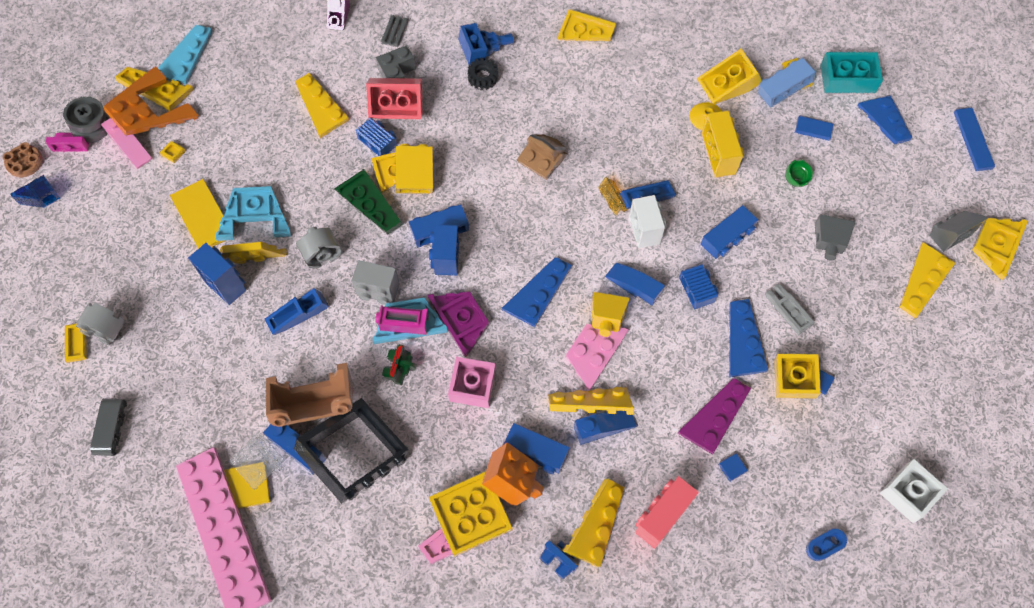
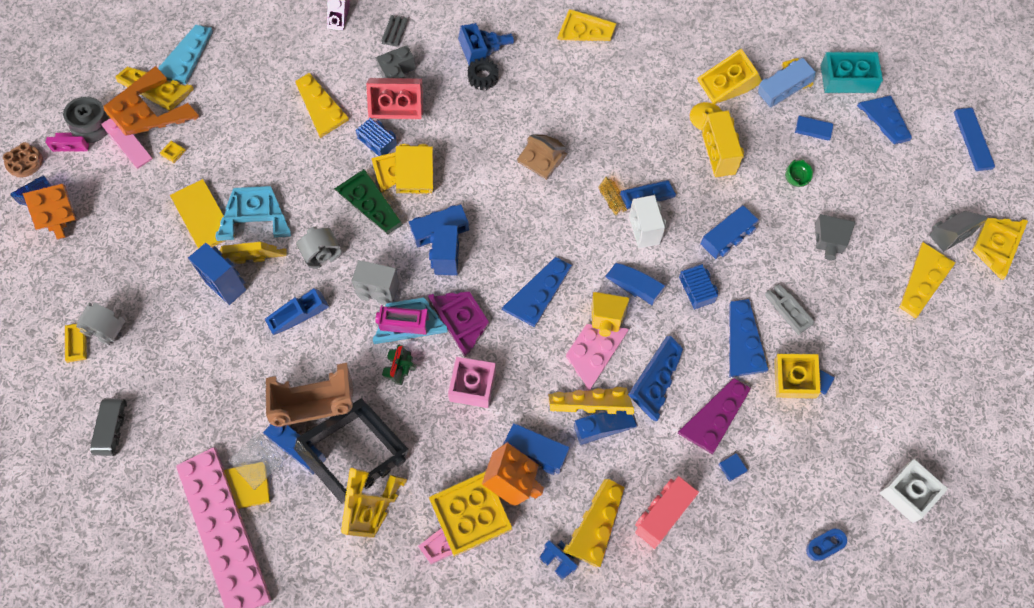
none -> orange hinge [23,184,77,240]
none -> yellow wing [341,468,407,538]
none -> blue wing [628,336,683,421]

